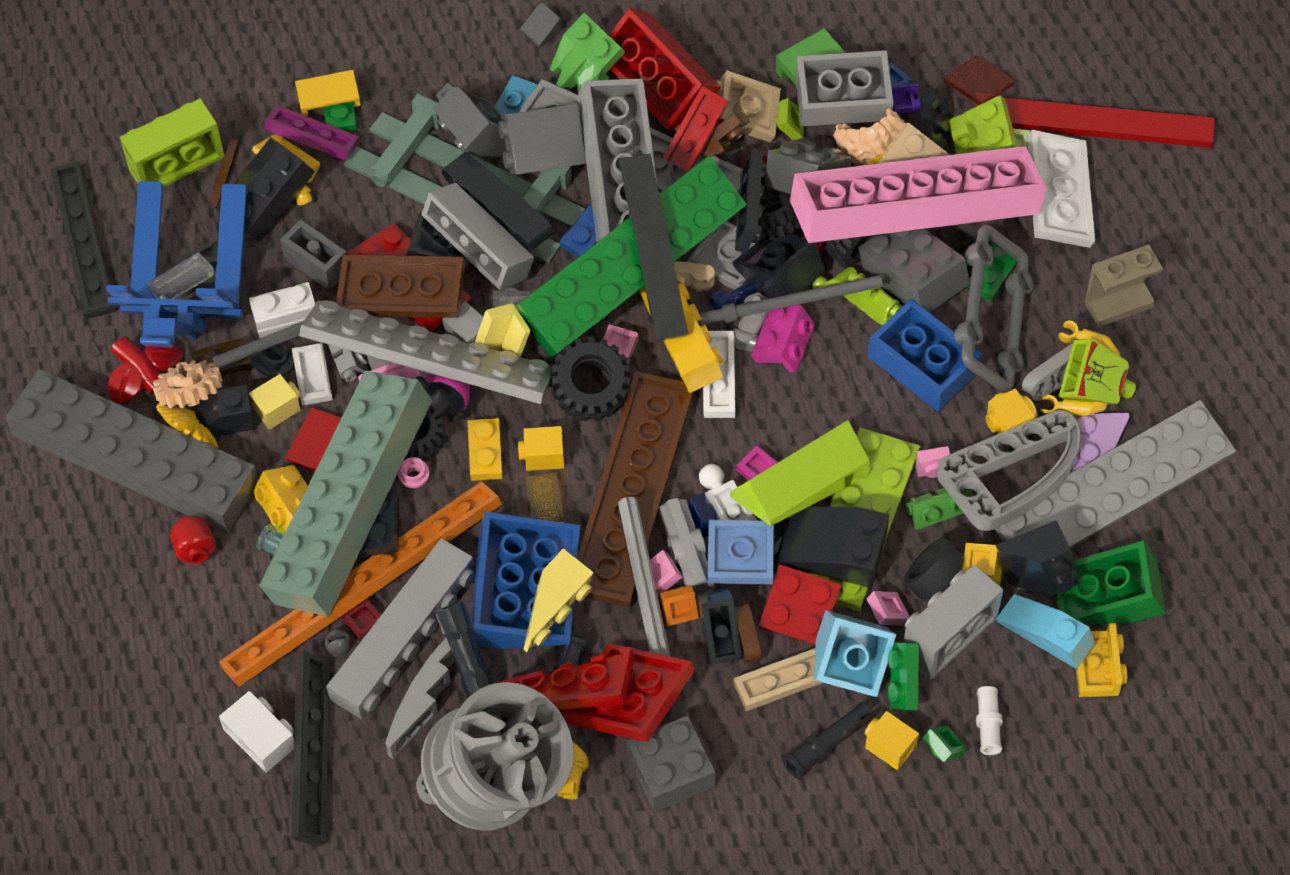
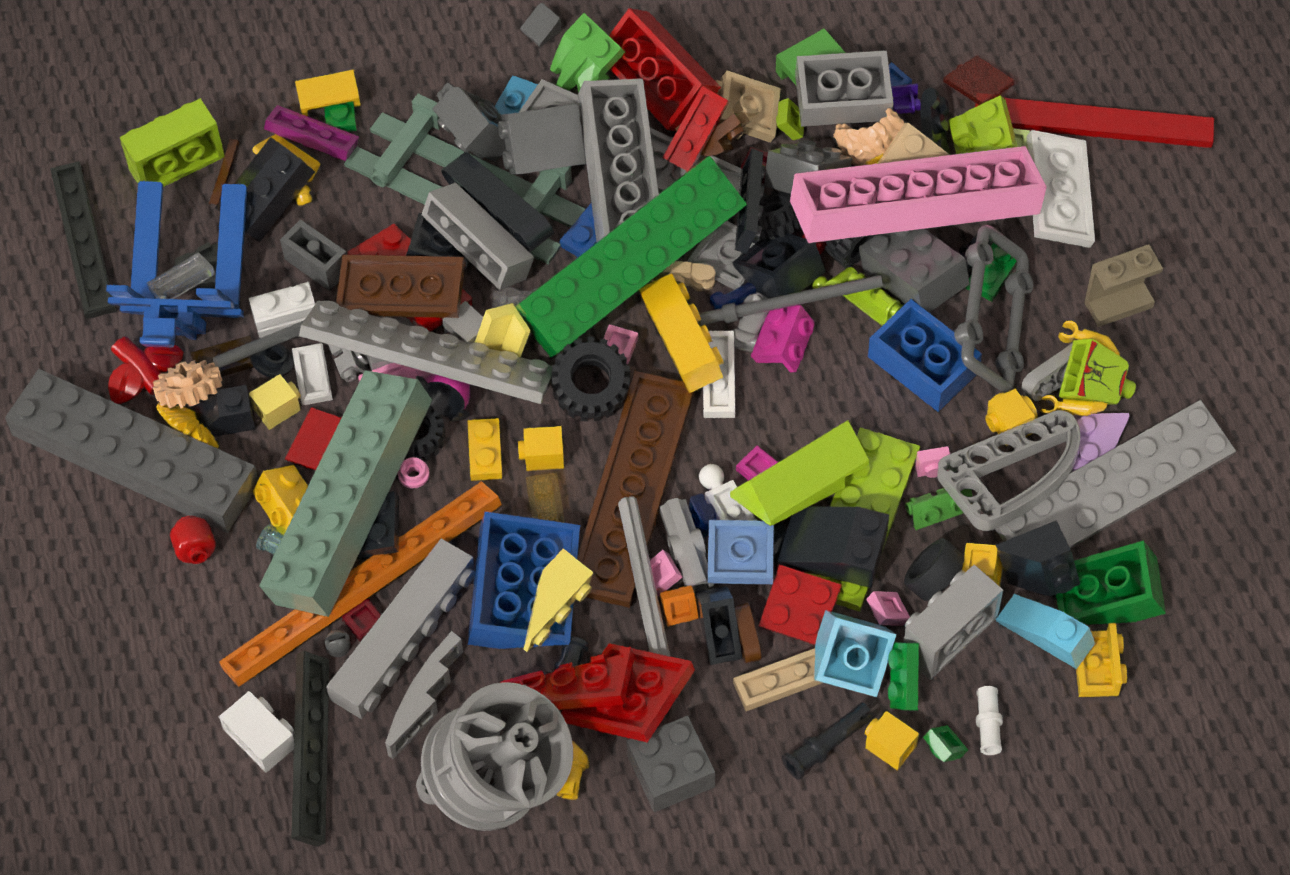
black axle [435,601,494,698] -> none
pearl dark grey tile [619,153,688,342] -> none

